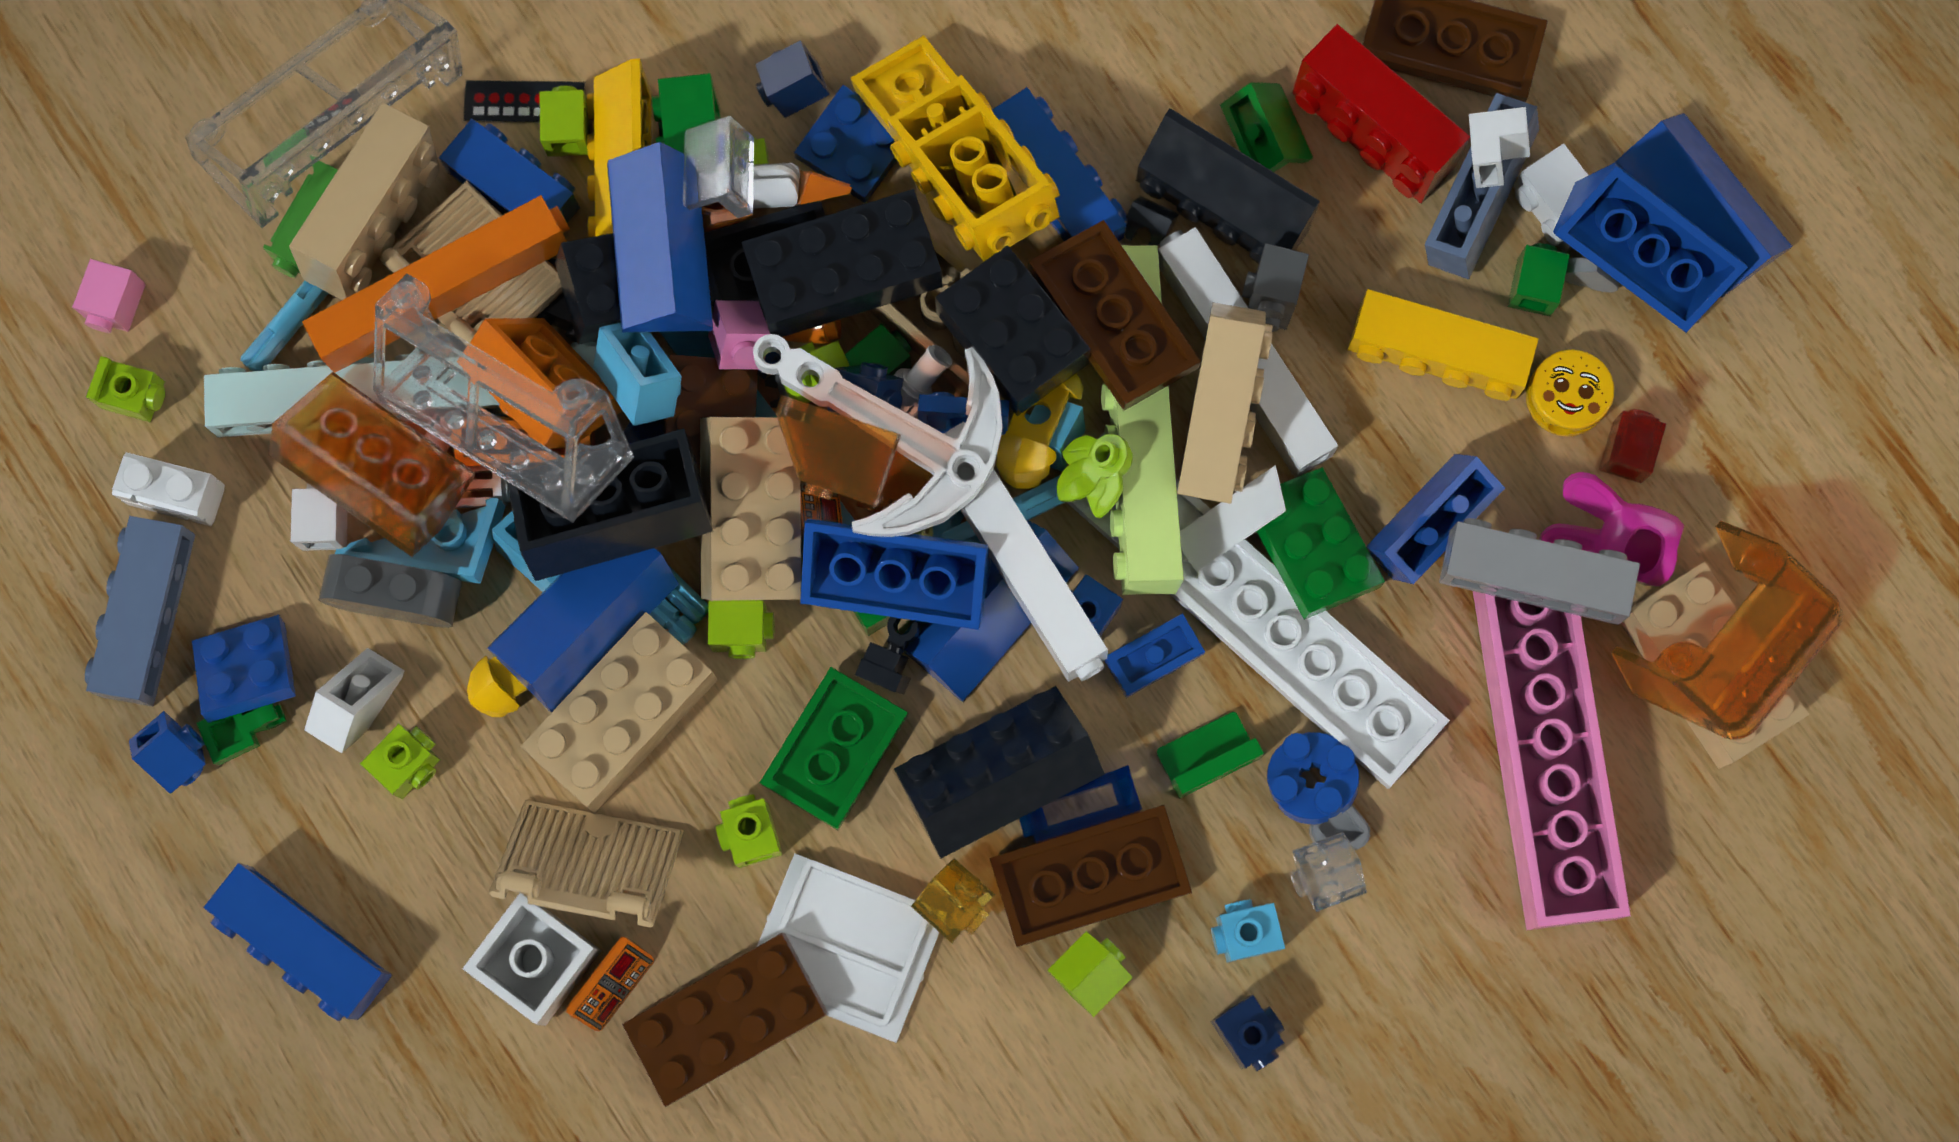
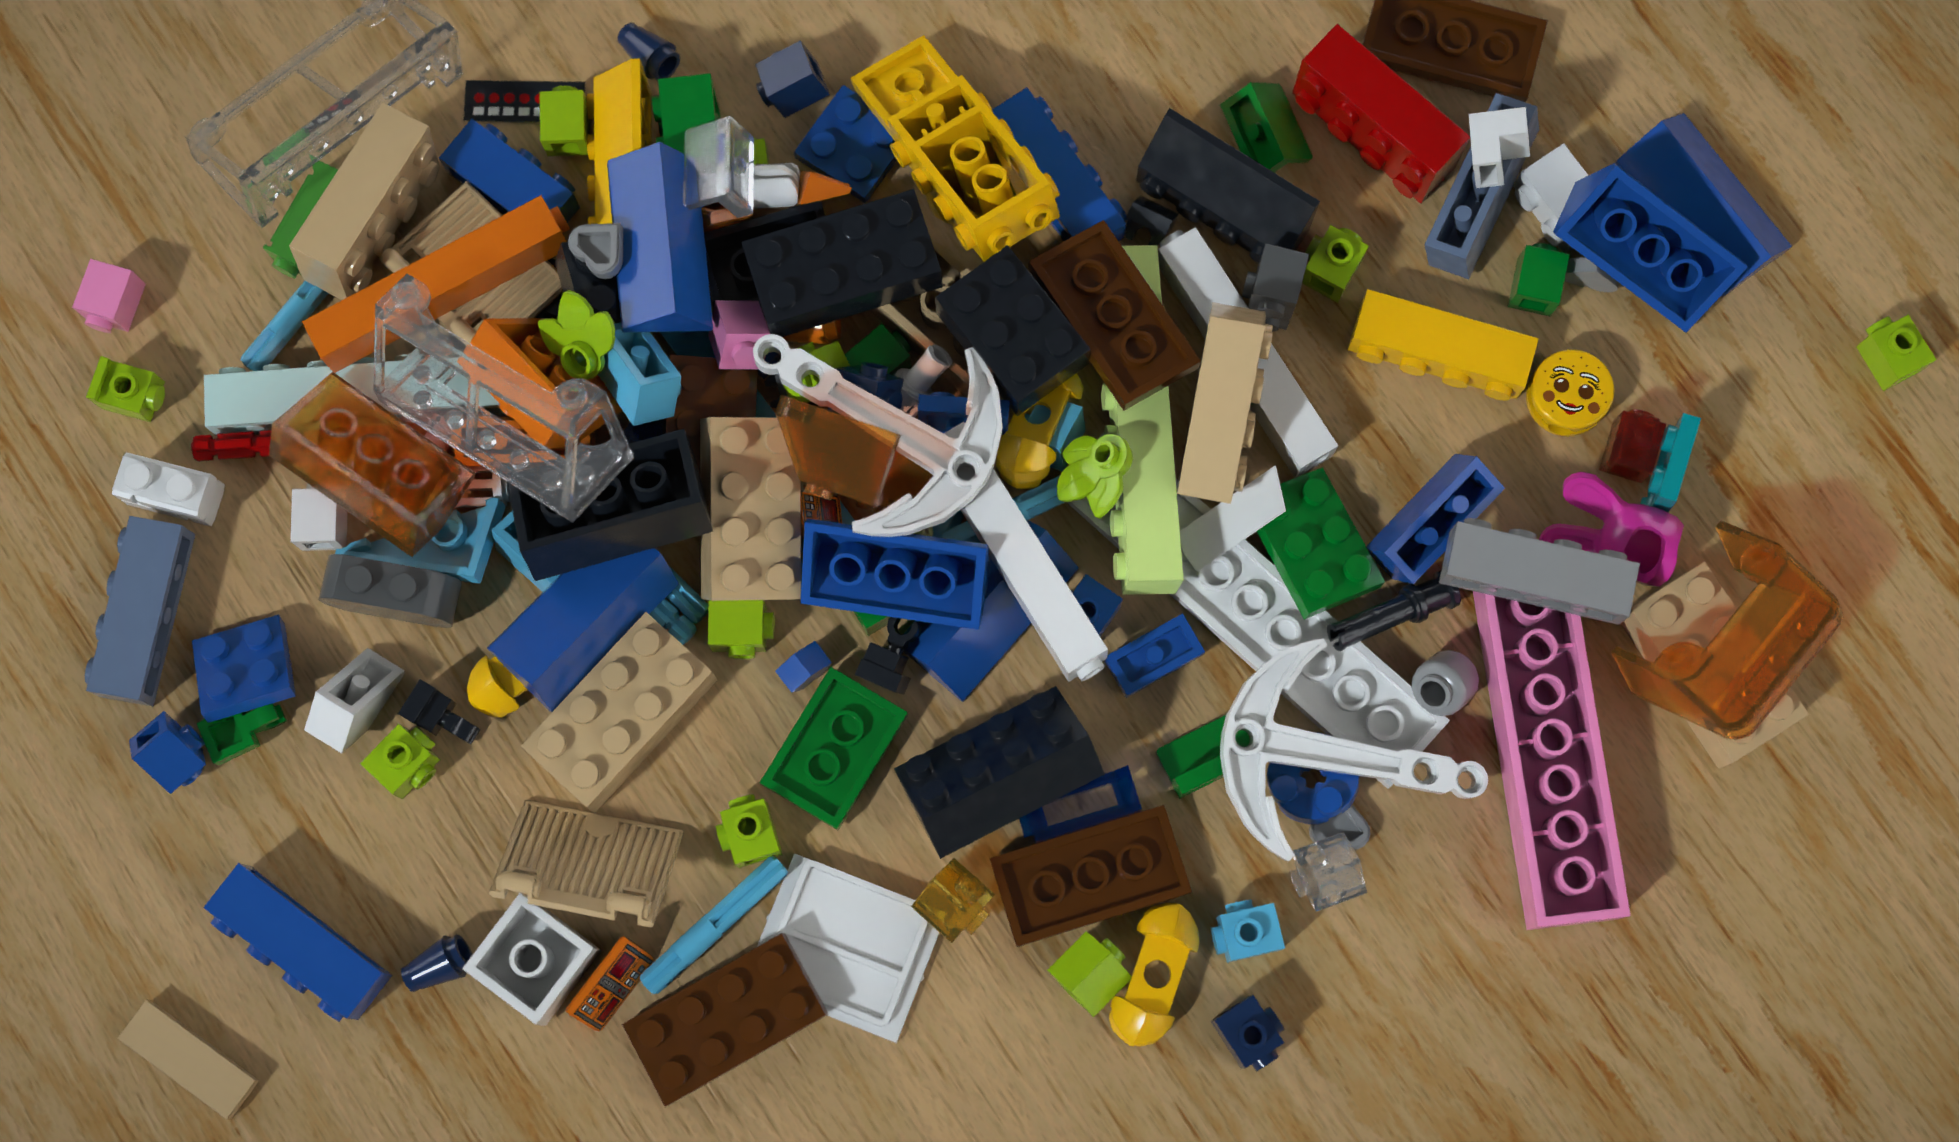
none -> tan tile [117,1000,260,1119]
none -> red axle [191,430,281,461]
none -> black piece [398,679,481,745]
none -> dark blue cone [401,934,472,992]
none -> lime plate [538,290,615,379]
none -> light grey tile [568,223,623,279]
none -> dark blue cone [617,22,680,81]
none -> medium azure axle [640,856,788,994]
none -> blue piece [775,641,832,693]
none -> yellow piece [1109,903,1199,1046]
none -> white piece [1220,638,1488,861]
none -> lime brick [1302,225,1369,303]
none -> black pin [1327,570,1461,651]
none -> light grey head [1412,650,1479,716]
none -> teal plate [1640,413,1701,512]
none -> lime brick [1856,314,1937,391]

